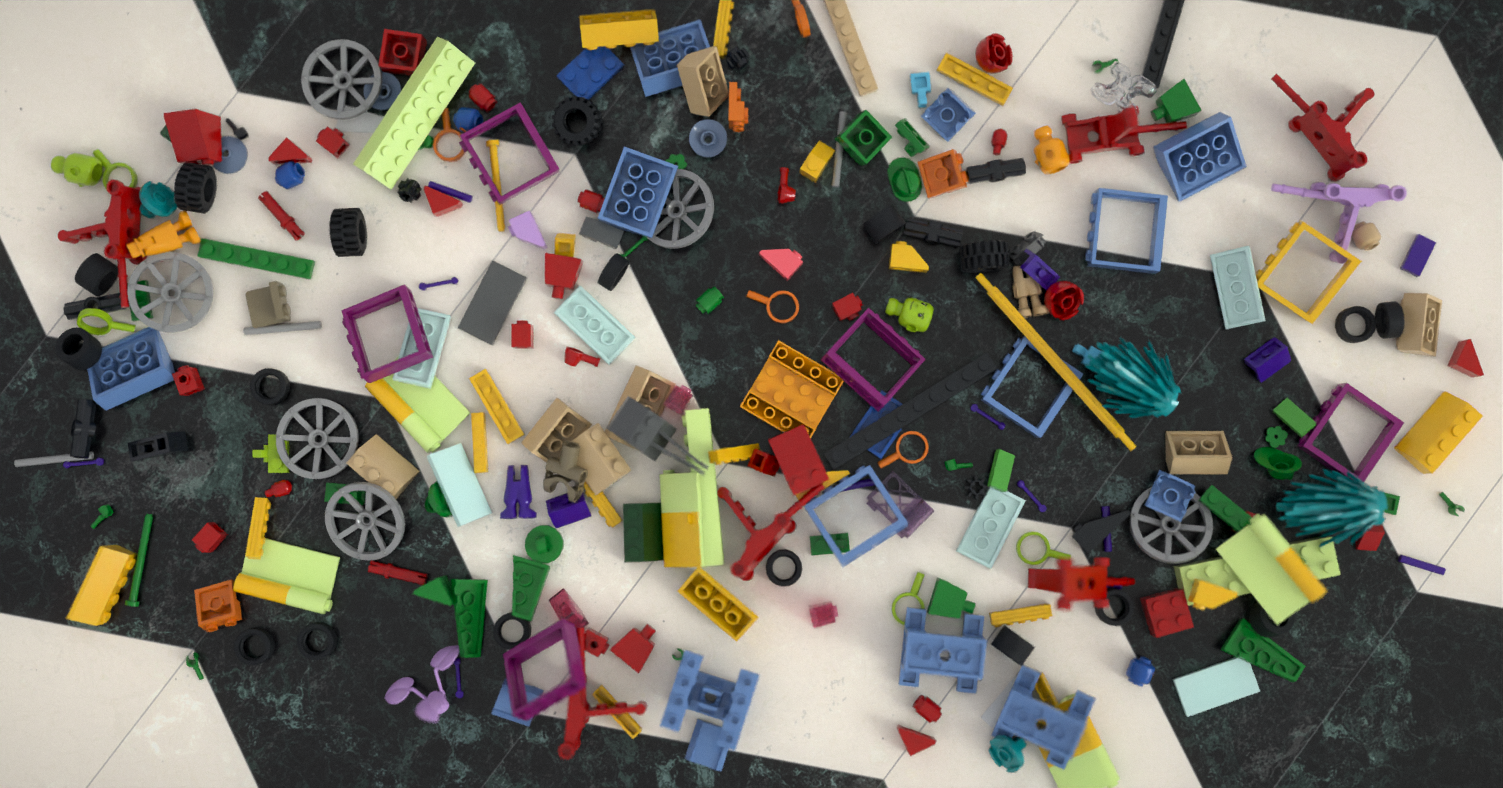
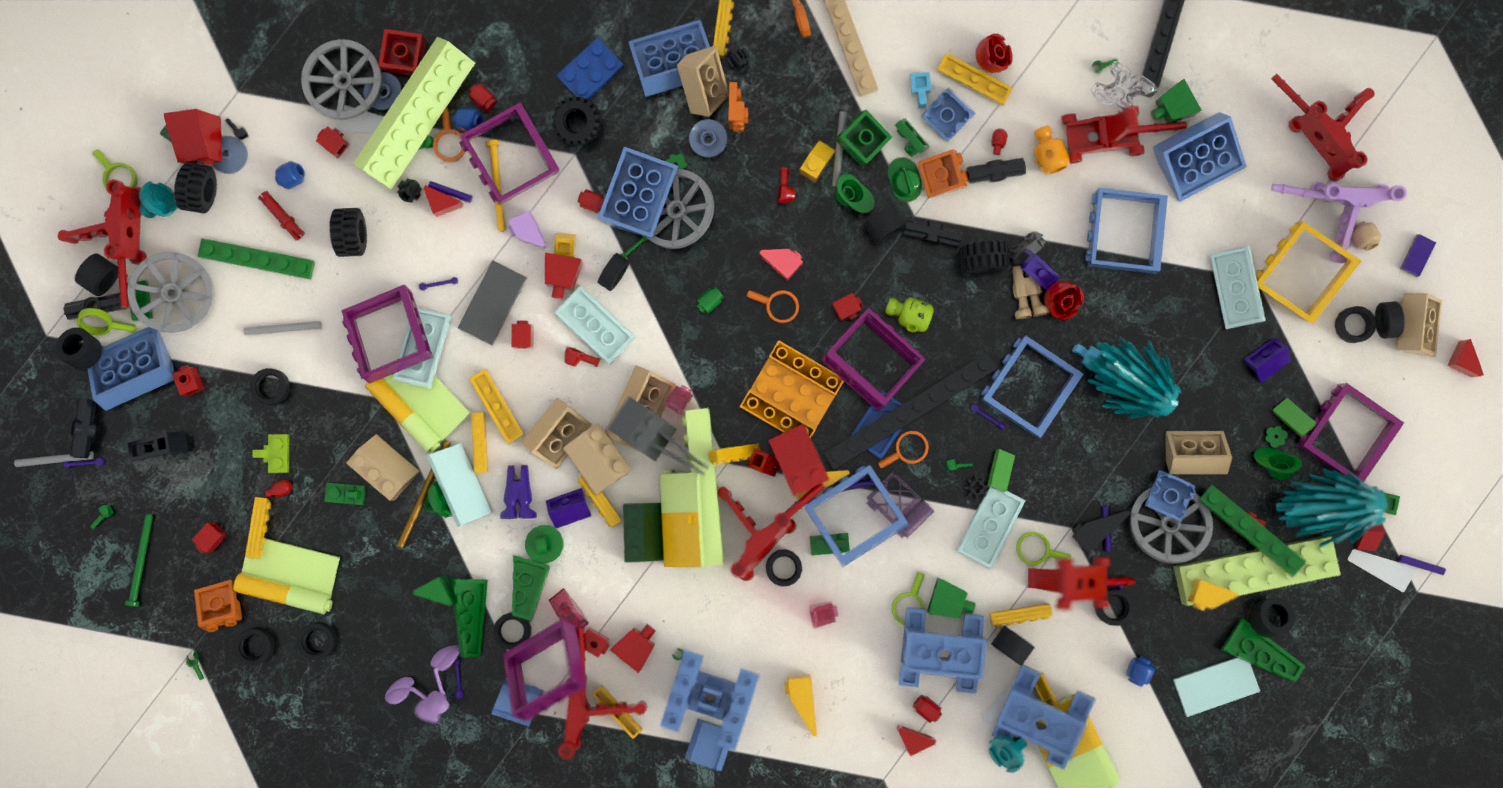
lime piece [51,153,103,187] -> none
yellow slope [67,544,137,626] -> none
light orange piece [126,210,201,258] -> none
dark tan bracket [246,281,291,328] -> none
red slope [268,137,312,165] -> none
light grey wheel [276,398,359,479] -> none
light grey wheel [325,482,405,561] -> none
red pin [368,560,428,586] -> none
dark tan connector [543,441,587,503] -> none
yellow slope [579,9,659,50] -> none
dark grey slope [579,217,624,249] -> none
yellow slope [677,567,759,642] -> none
yellow slope [889,241,929,273] -> none
yellow axle [975,273,1137,451] -> none
dark purple hinge [1017,480,1047,512] -> none
red brick [1140,588,1194,638] -> none
yellowish green door [1216,514,1327,625] -> none
yellow slope [1394,391,1483,474] -> none
green hand [1439,492,1465,517] -> none
none -> pearl gold bar [396,440,451,548]
none -> yellow slope [784,675,817,736]
none -> green piece [835,174,874,213]
none -> white sticker [1348,549,1417,592]

